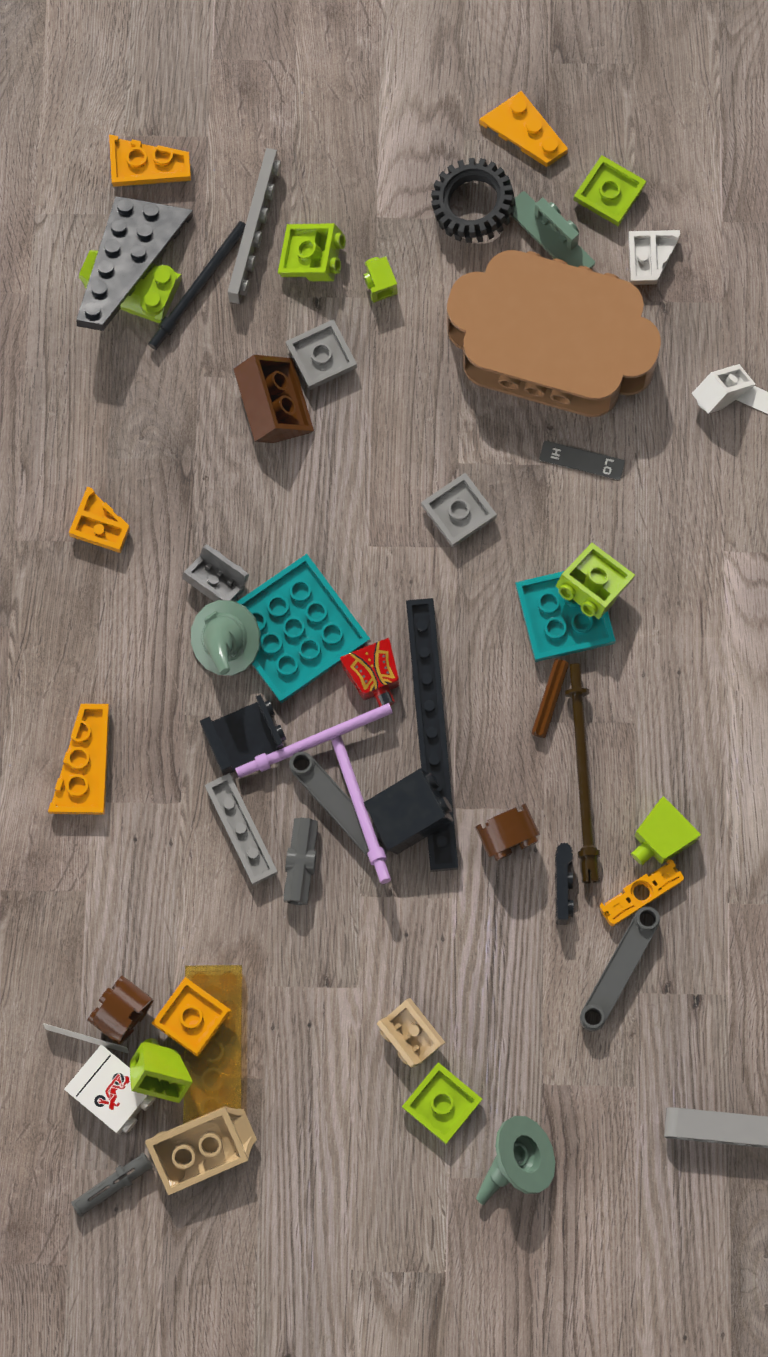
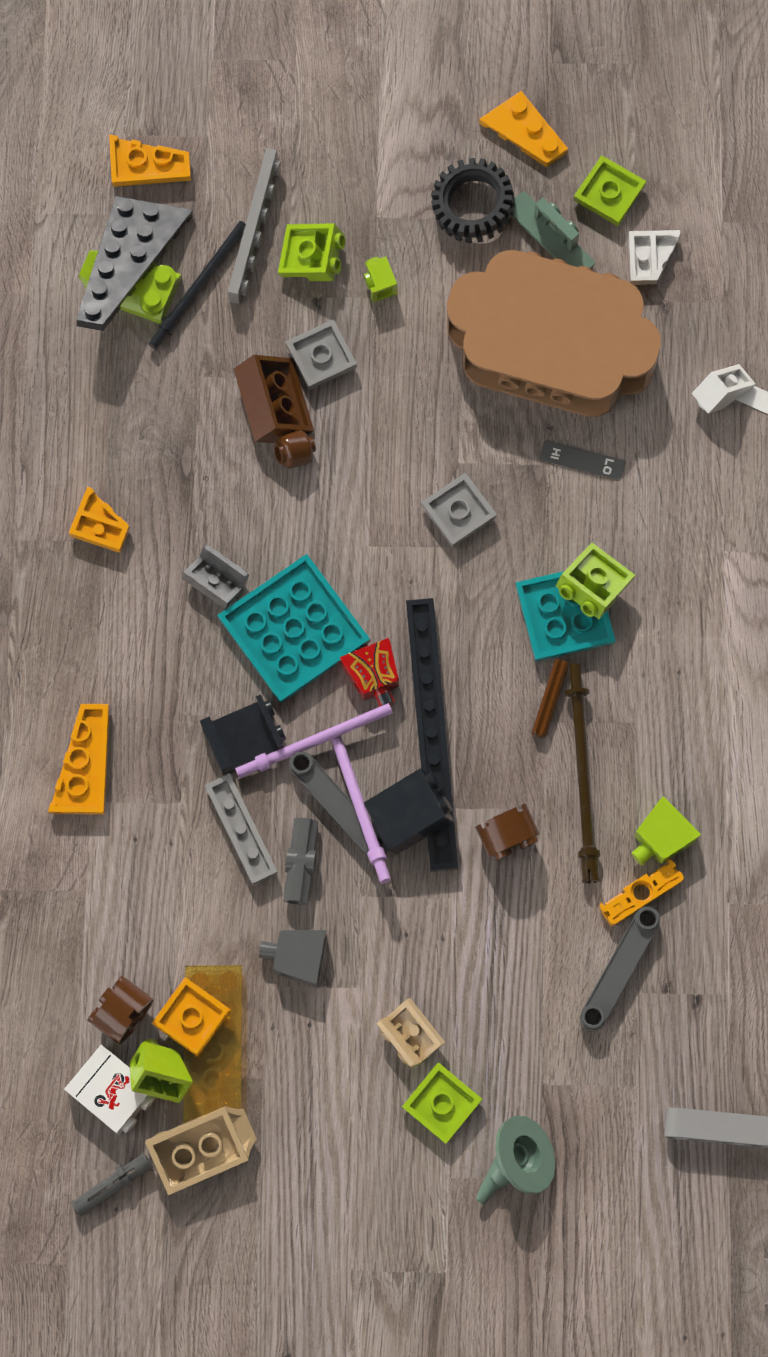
white sticker [43,1023,129,1053] -> none
sand green piece [191,600,260,676] -> none
black hinge [555,842,574,925] -> none
none -> dark grey torso [259,930,327,988]
none -> reddish brown head [274,430,316,469]

